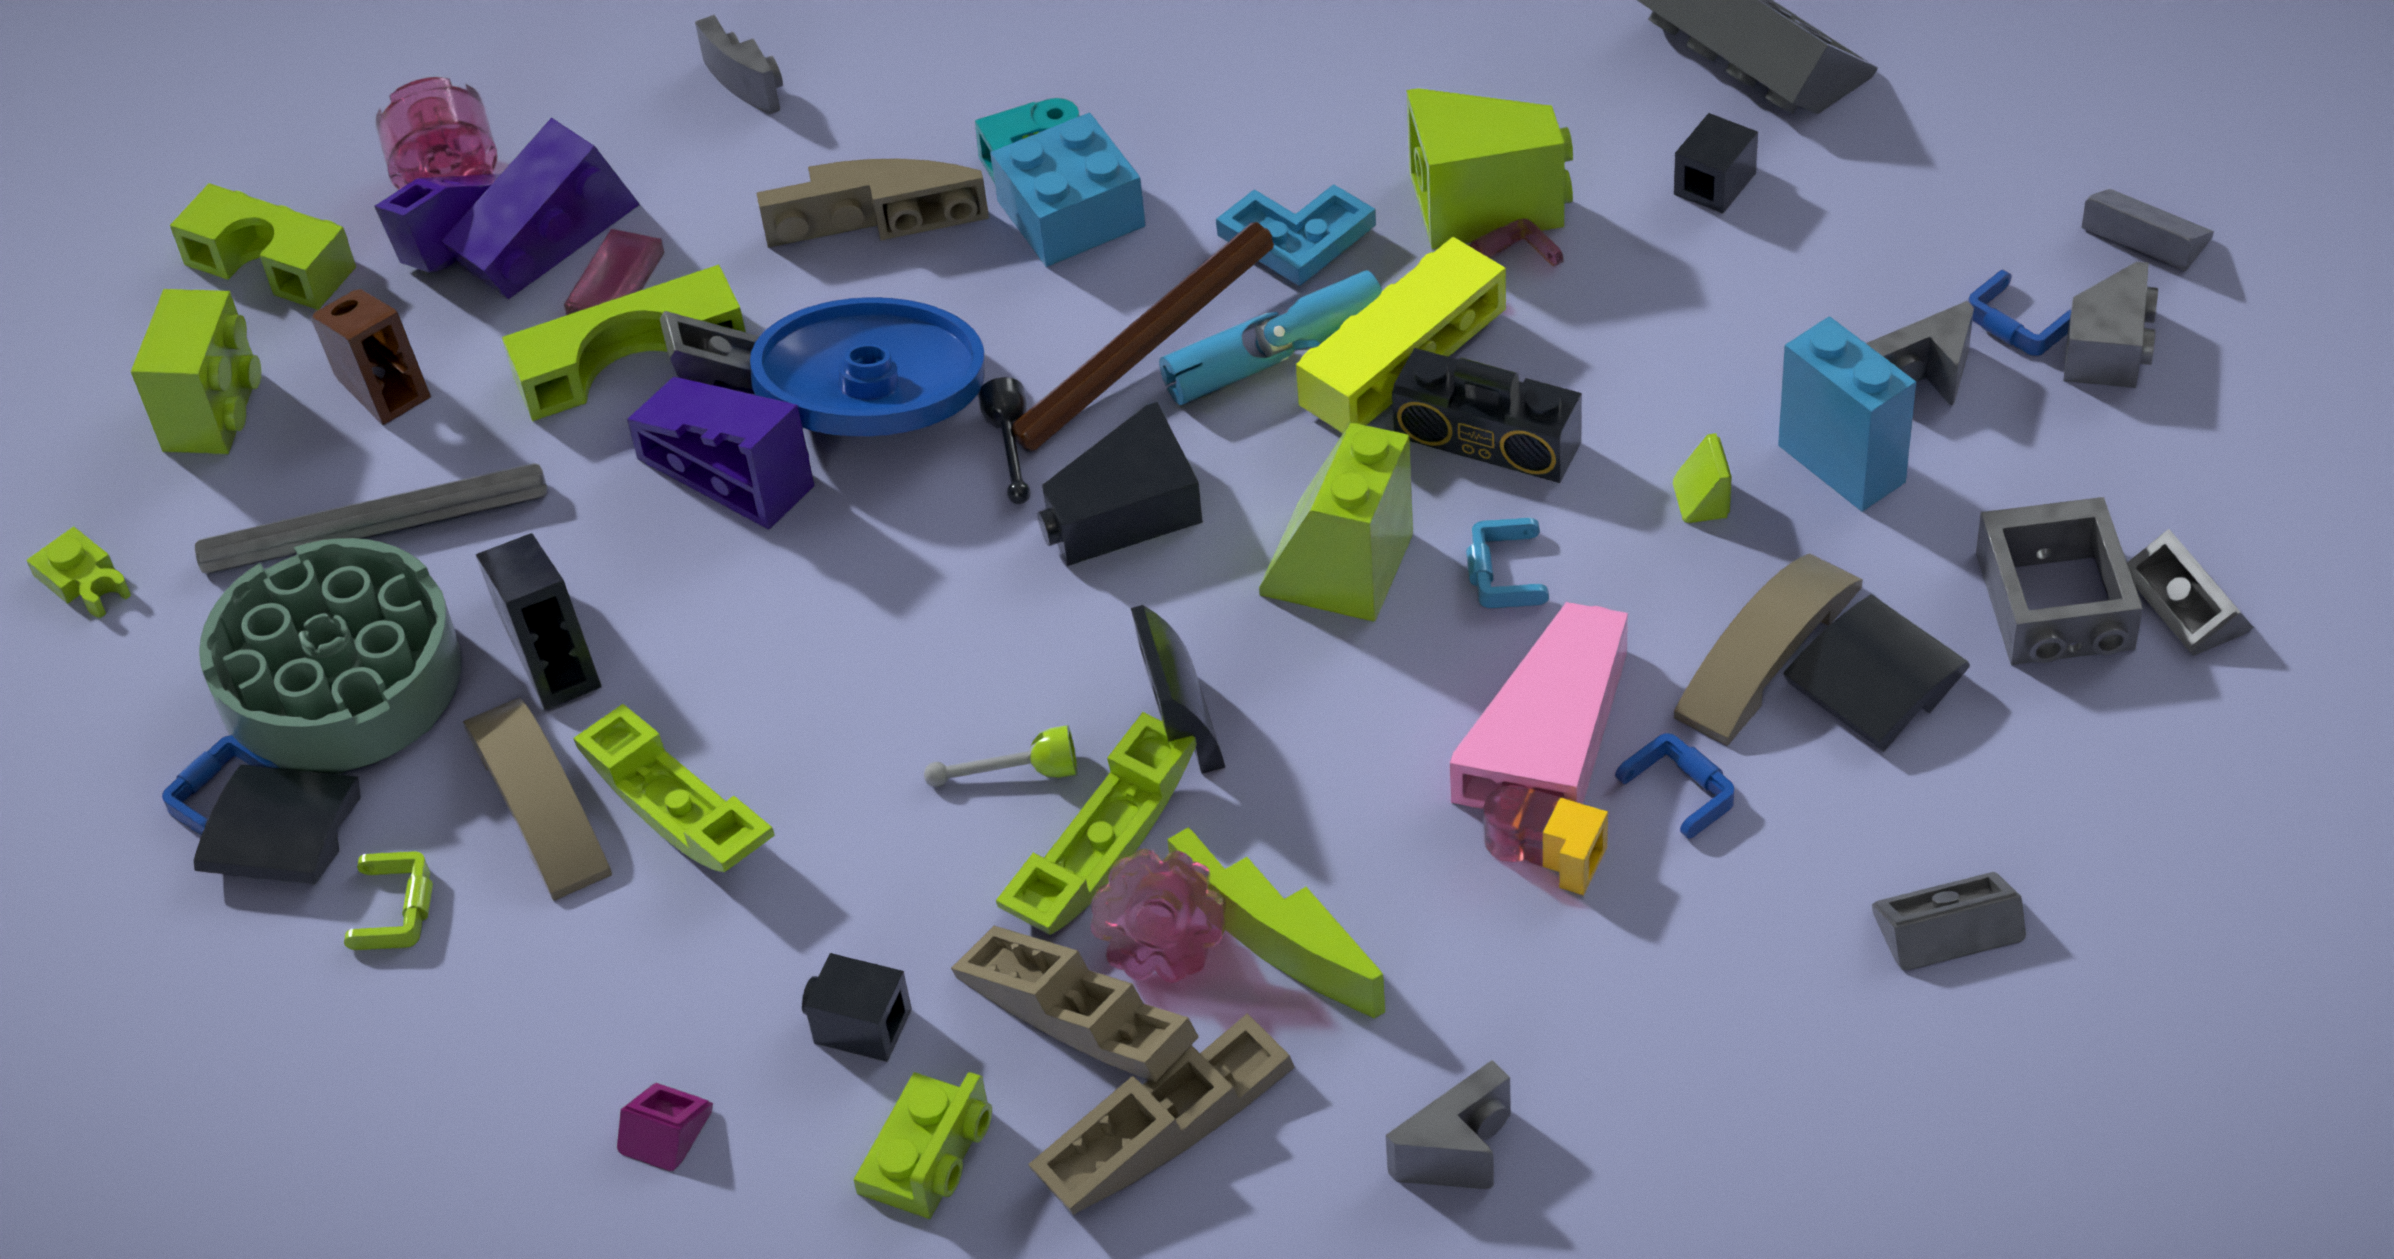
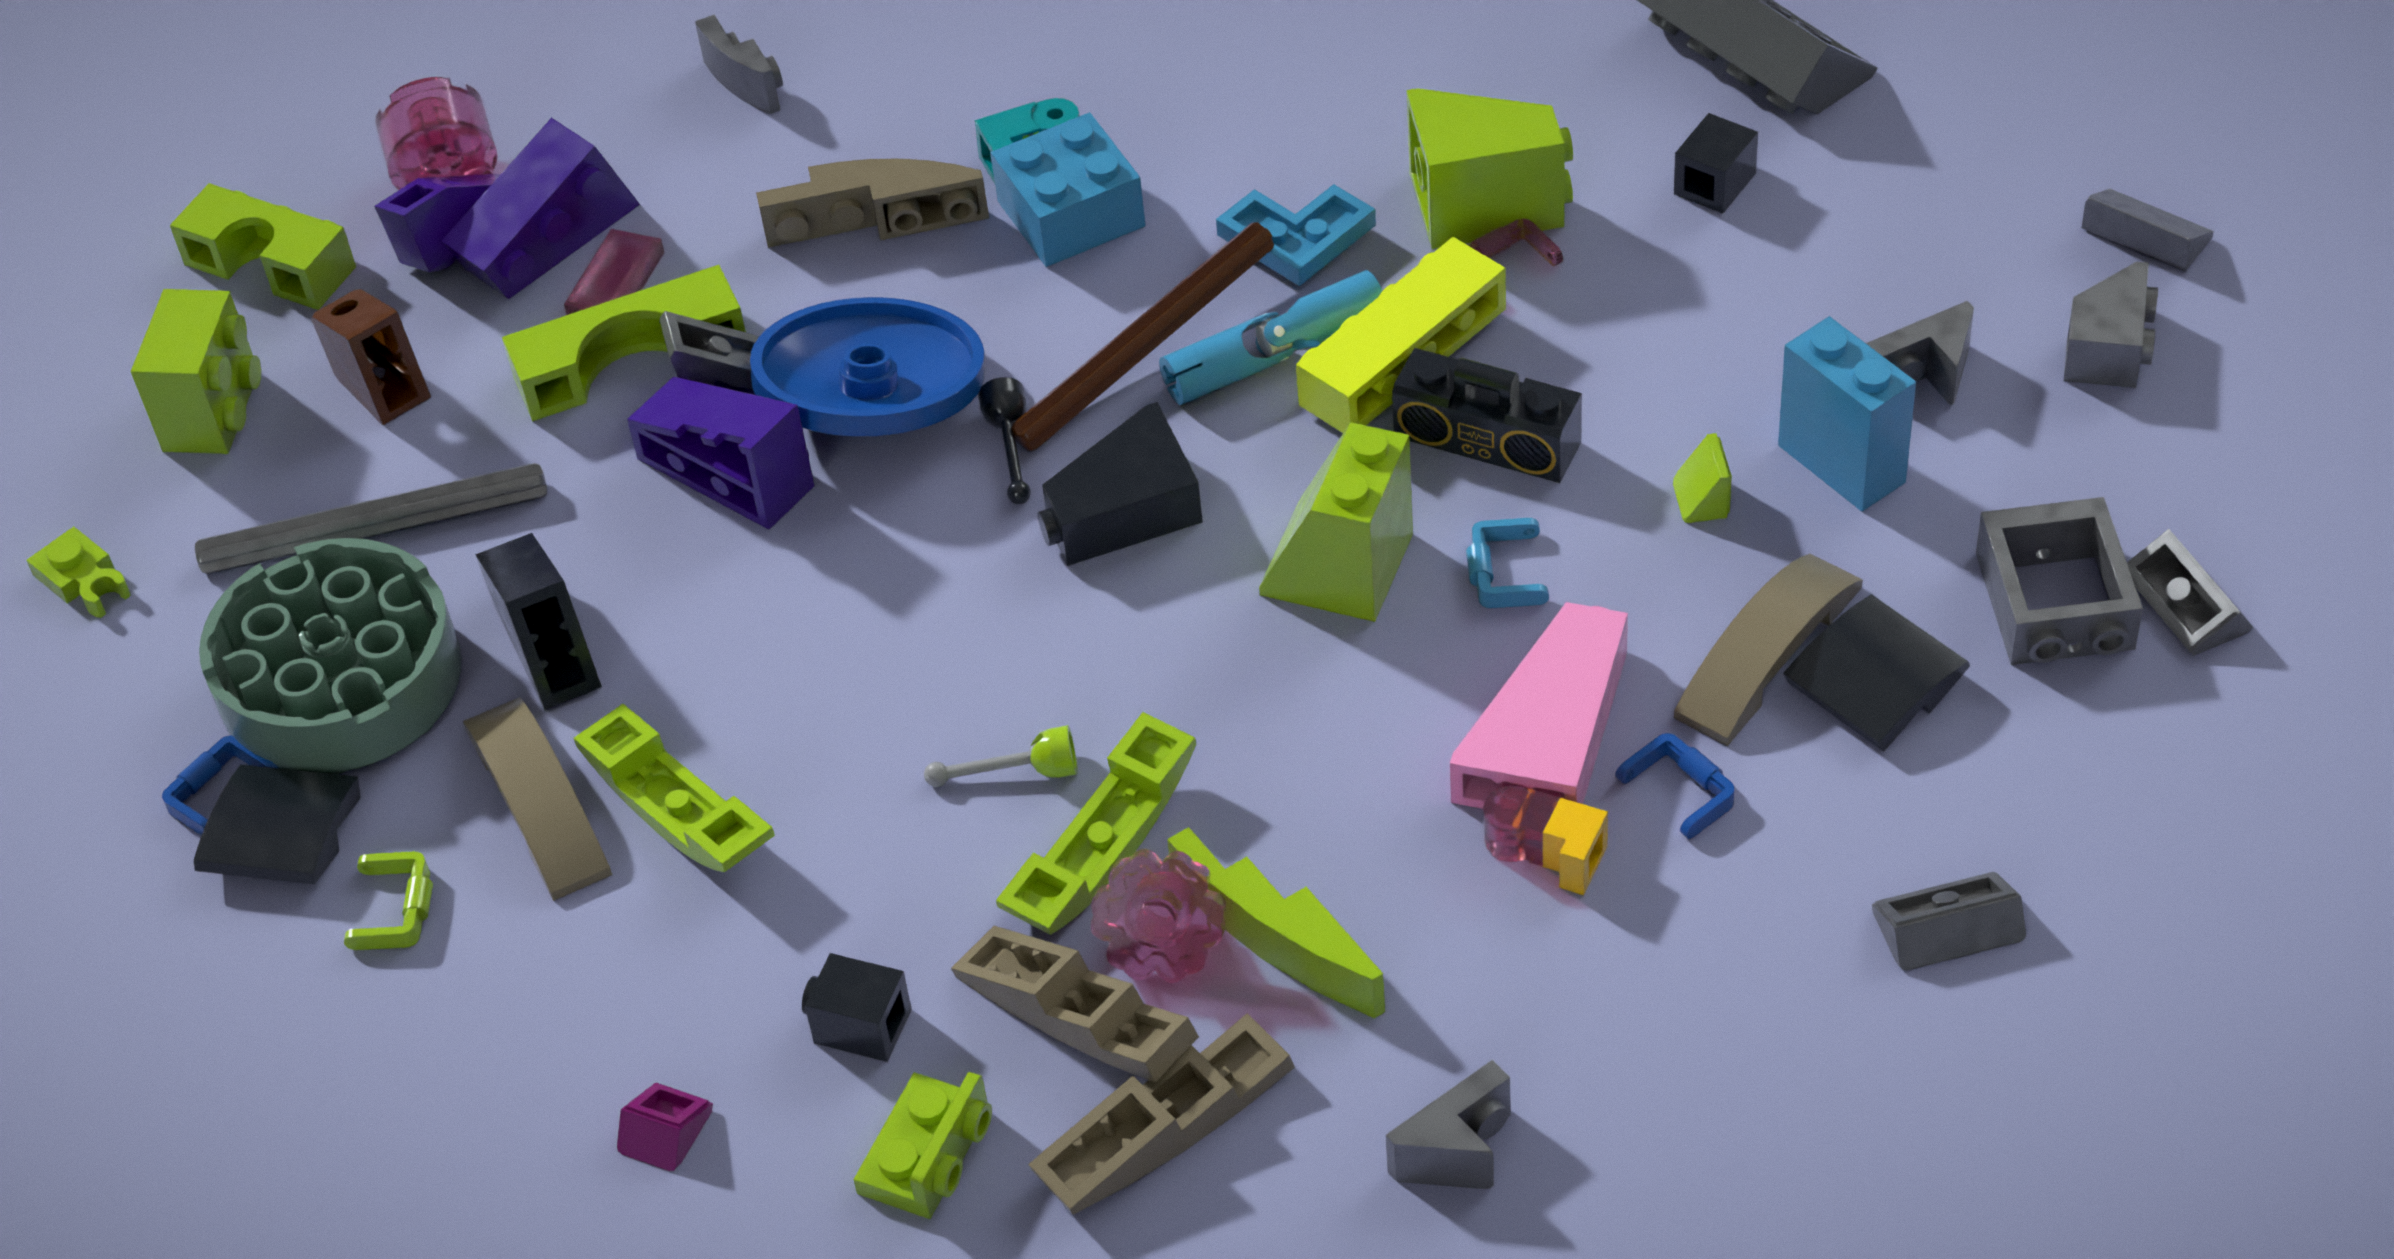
black slope [1131,605,1226,774] -> none
blue piece [1968,269,2071,356] -> none

